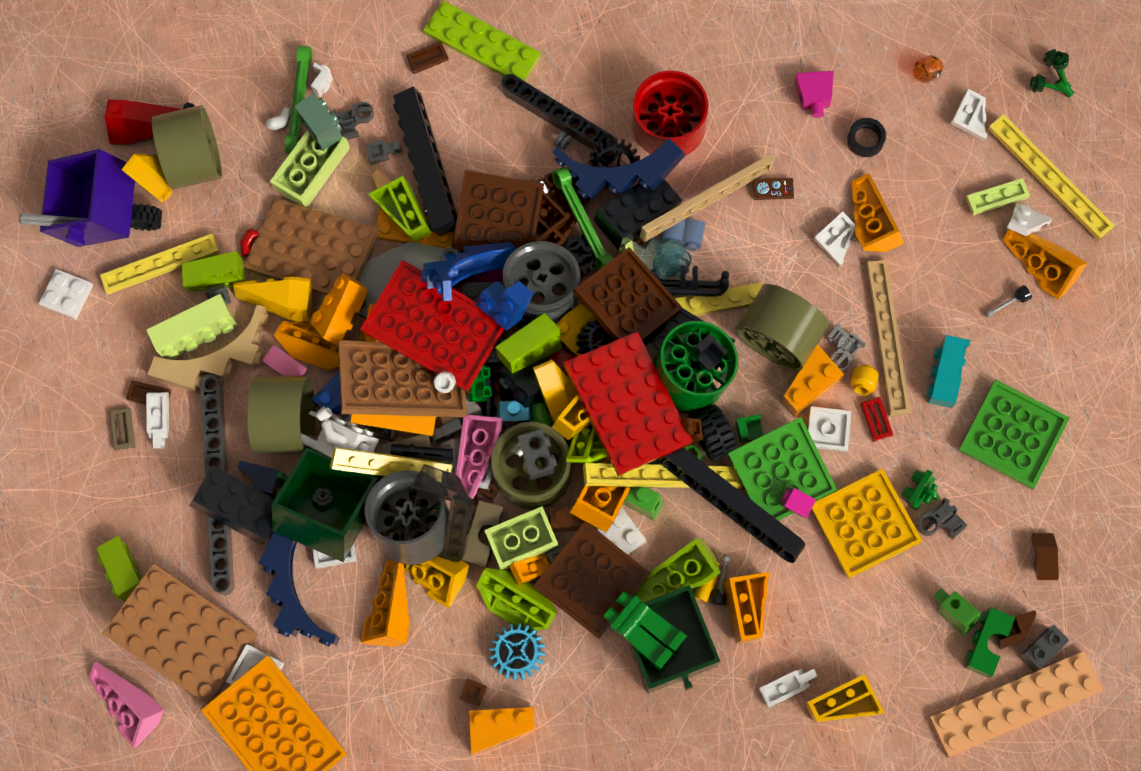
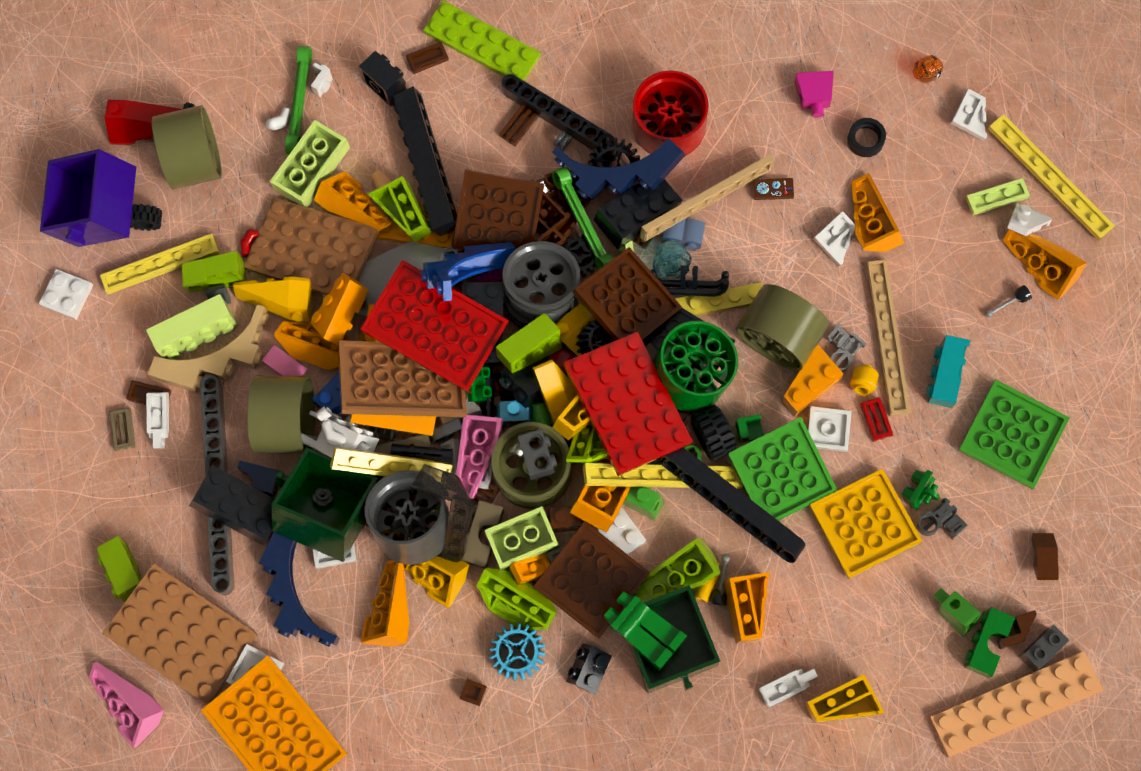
light grey axle [19,213,86,226] -> none
yellow wedge [121,154,173,203] -> none
sand green brick [294,93,342,151] -> none
dark grey piece [333,102,374,140] -> none
dark grey plate [365,140,402,165] -> none
white tile [434,371,456,393] -> none
light orange wedge [469,707,535,755] -> none
blue brick [476,281,534,331] -> none
reddish brown tile [681,417,703,441] -> none
black panel [691,334,727,371] -> none
dark pink brick [781,488,816,518] -> none
dark green plant [1030,49,1075,98] -> none
none -> light orange wedge [314,171,392,231]
none -> black brick [359,51,406,107]
none -> reddish brown tile [499,105,538,146]
none -> black bracket [566,643,612,694]

